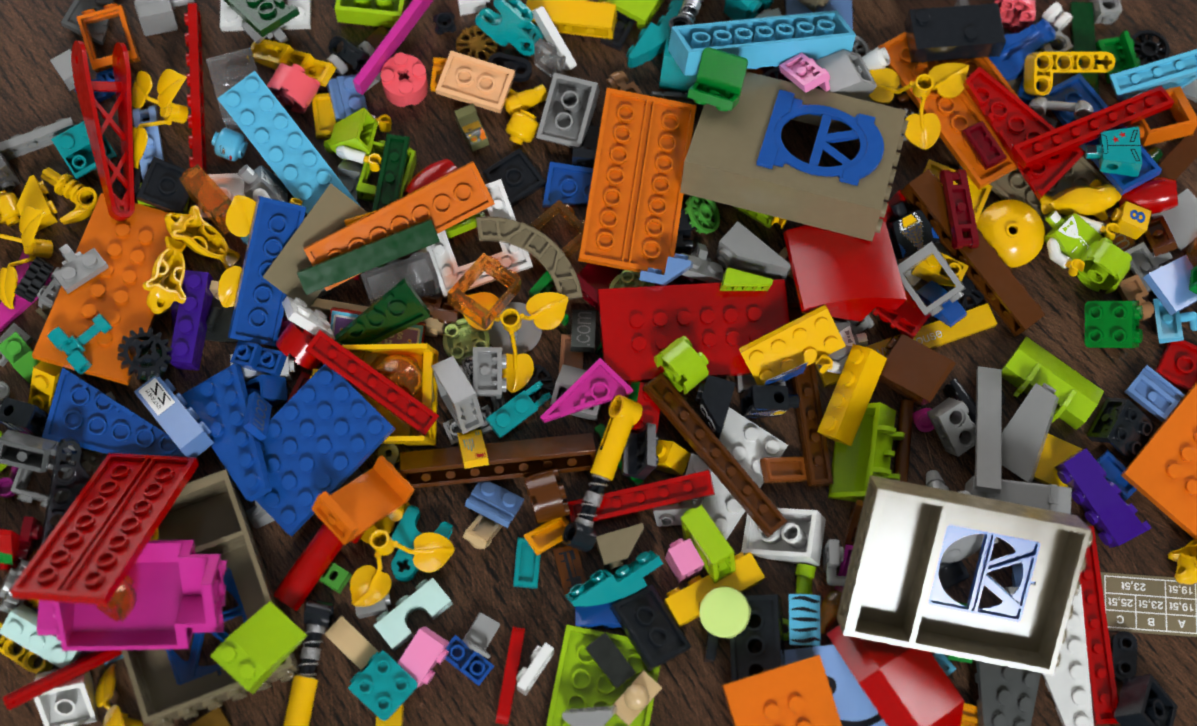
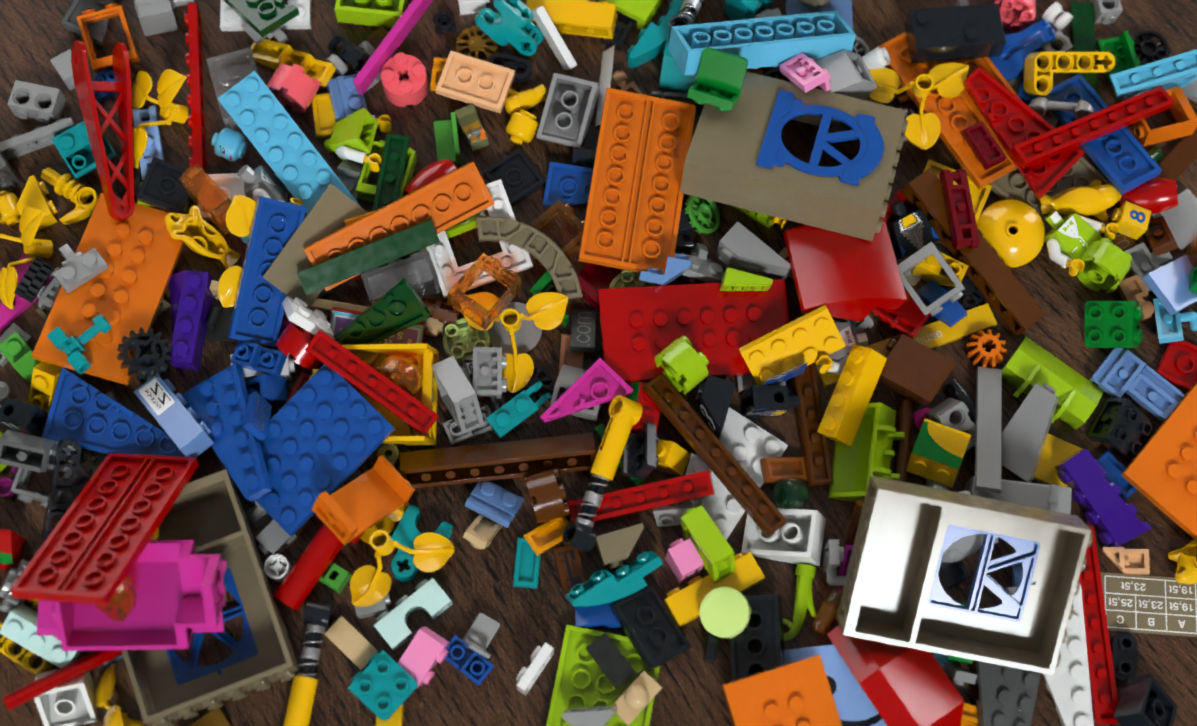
dark red plate [17,516,42,561] -> none
yellow animal [143,236,187,314] -> none
lime slope [211,601,307,694] -> none
yellow tile [457,429,489,469] -> none
red beam [496,626,525,726] -> none
clear plate [534,38,566,78] -> none
medium azure brick [789,594,821,646] -> none
teal torso [1085,127,1142,177] -> none
none -> light grey brick [7,80,66,123]
none -> light grey brick [255,519,297,556]
none -> white wheel [264,554,292,582]
none -> bright green panel [434,112,461,165]
none -> white sticker [595,45,615,127]
none -> clear green head [773,479,809,510]
none -> yellow slope [906,418,971,488]
none -> light grey plate [942,663,977,686]
none -> orange gear [966,329,1007,368]
none -> medium blue plate [1089,348,1146,398]
none -> light nougat slope [1102,547,1150,575]

